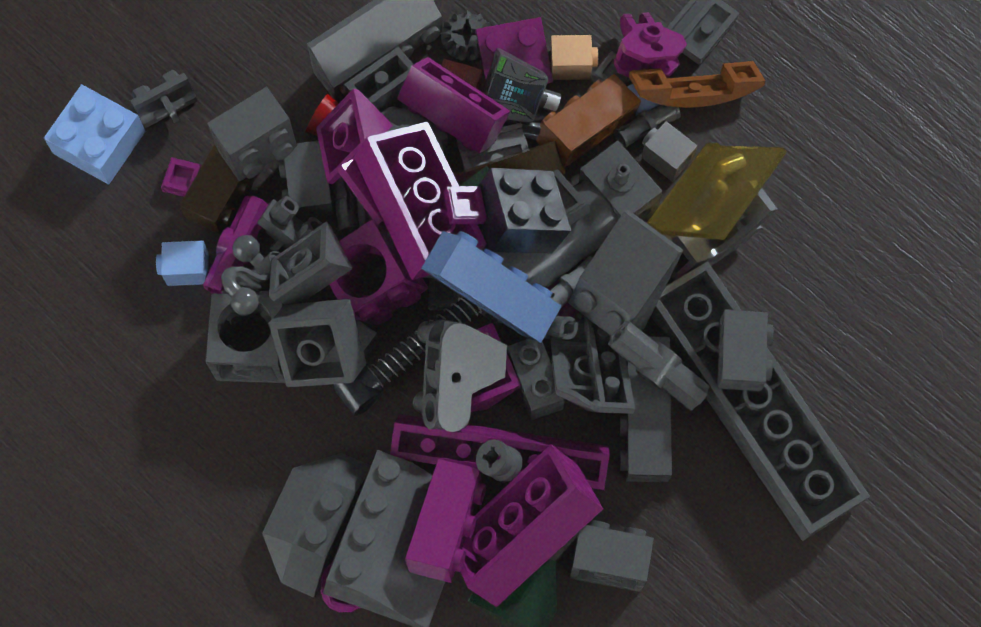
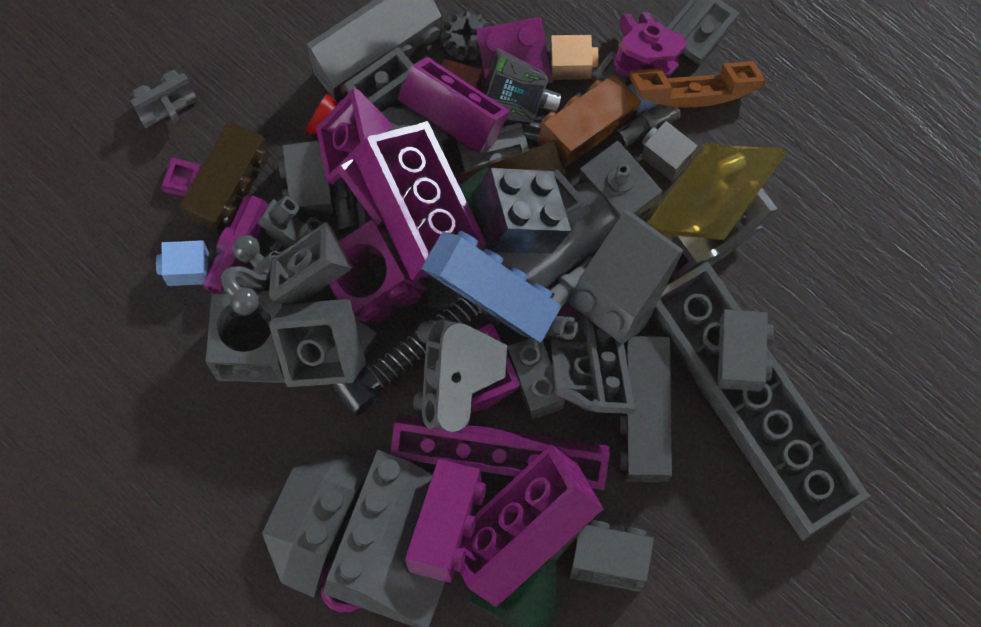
light blue brick [44,84,146,185] -> none
dark grey brick [207,86,297,182] -> none
magenta tile [443,186,487,224] -> none
dark grey wheel [476,439,522,482] -> none
dark grey piece [608,320,710,410] -> none

